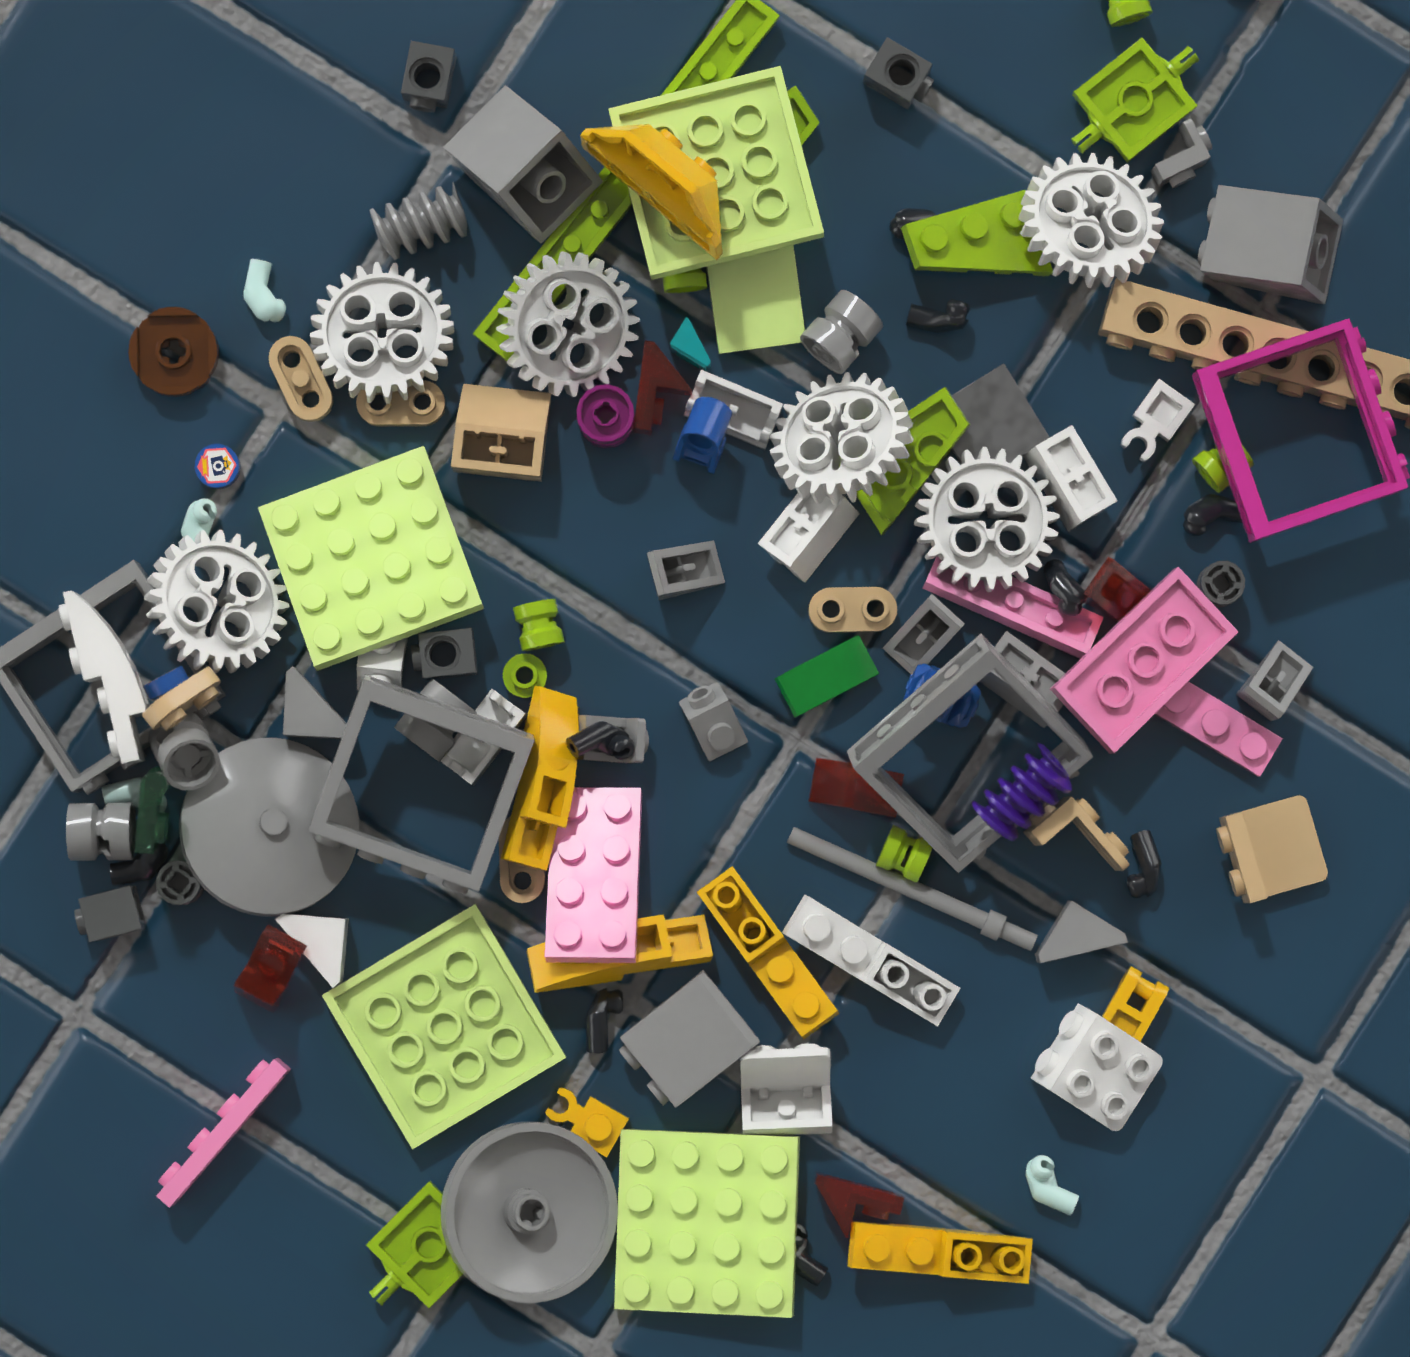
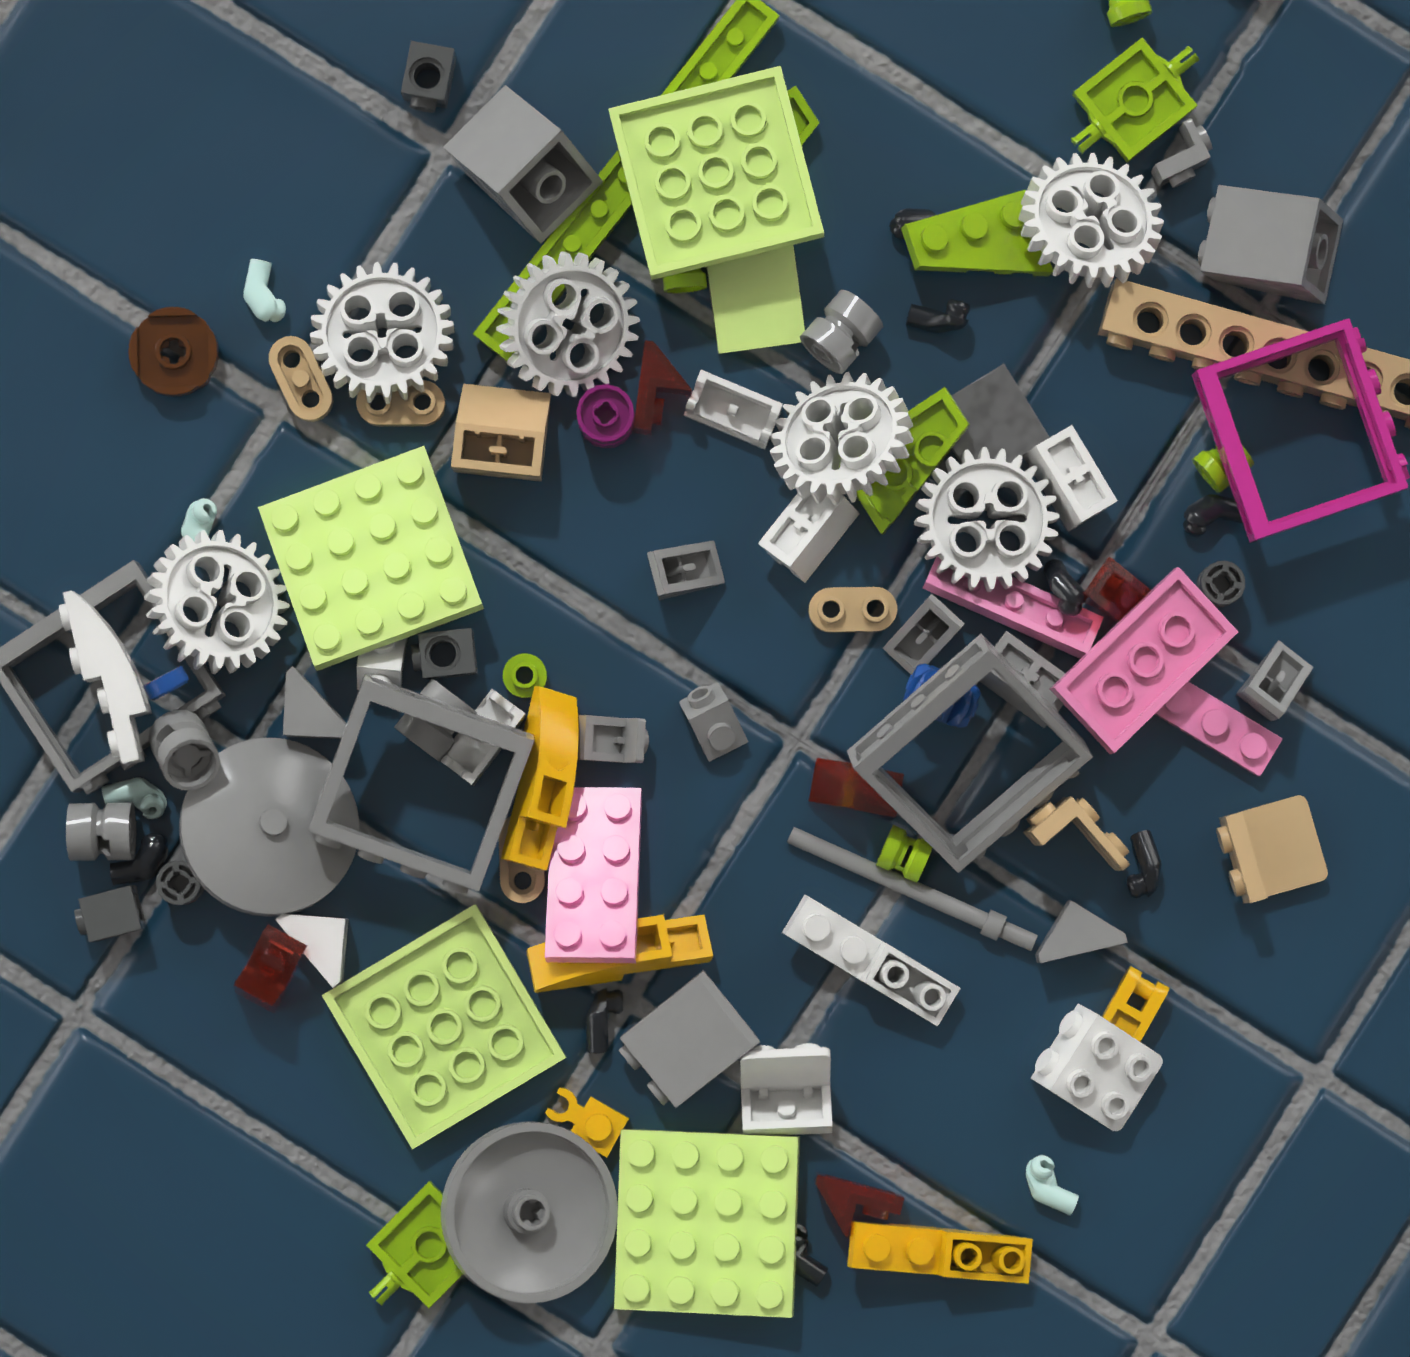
clear green plate [135,766,171,854] -> none
tan plate [142,666,221,731] -> none
bright pink plate [156,1058,291,1208] -> none
tile [195,444,240,489] -> none
light grey piece [369,182,467,260] -> none
lime wheel [513,599,565,652] -> none
black arm [566,721,634,760] -> none
yellow wedge [580,124,723,260] -> none
teal slope [670,317,711,372] -> none
blue piece [672,397,732,474] -> none
yellow slope [697,866,840,1040] -> none
green slope [775,635,879,718] -> none
dark grey brick [863,37,935,110] -> none
dark purple piece [972,743,1072,841] -> none
white plate [1120,379,1195,462] -> none

